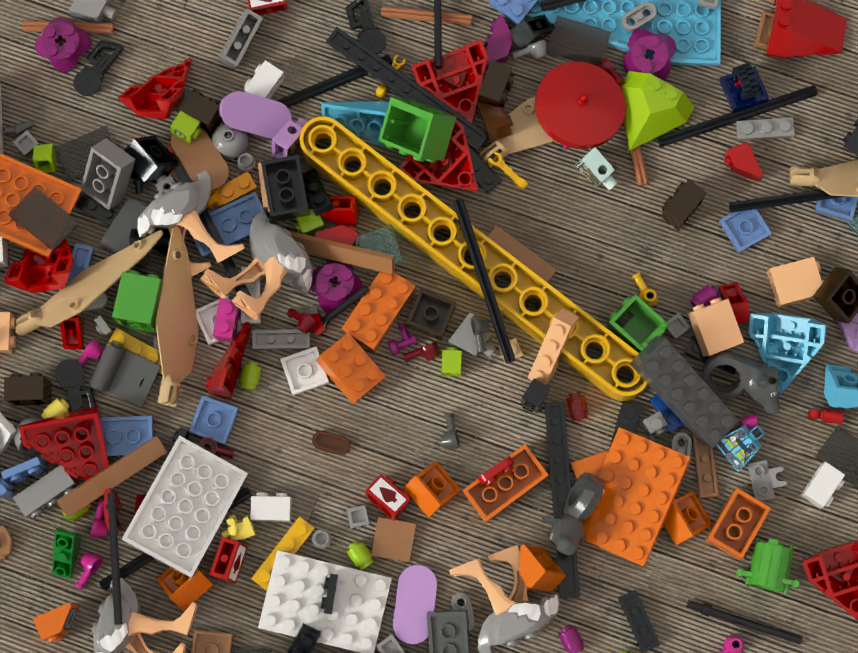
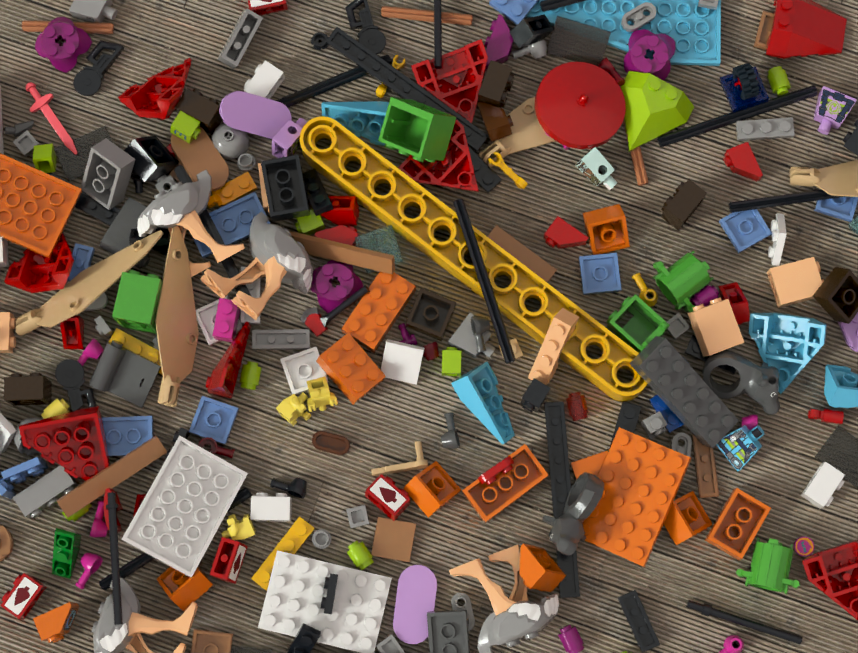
clear smoke piece [8,187,79,251] -> none
dark red bar [287,308,318,334] -> none
light grey plate [747,460,788,502] -> none
none -> brick [0,573,47,620]
none -> coral sword [25,82,78,155]
none -> black bar [270,478,307,499]
none -> light yellow piece [276,392,311,426]
none -> light yellow piece [306,377,338,412]
none -> black plate [311,32,329,50]
none -> tan piece [371,441,428,476]
none -> white tile [381,339,425,385]
none -> medium azure wedge [451,362,515,445]
none -> red slope [543,216,589,249]
none -> medium blue plate [579,253,622,295]
none -> orange slope [583,204,630,255]
none -> bright green container [652,251,714,312]
none -> lime brick [767,66,791,96]
none -> white plate [768,213,787,266]
none -> dark pink tile [793,537,814,557]
none -> torso [813,86,857,135]

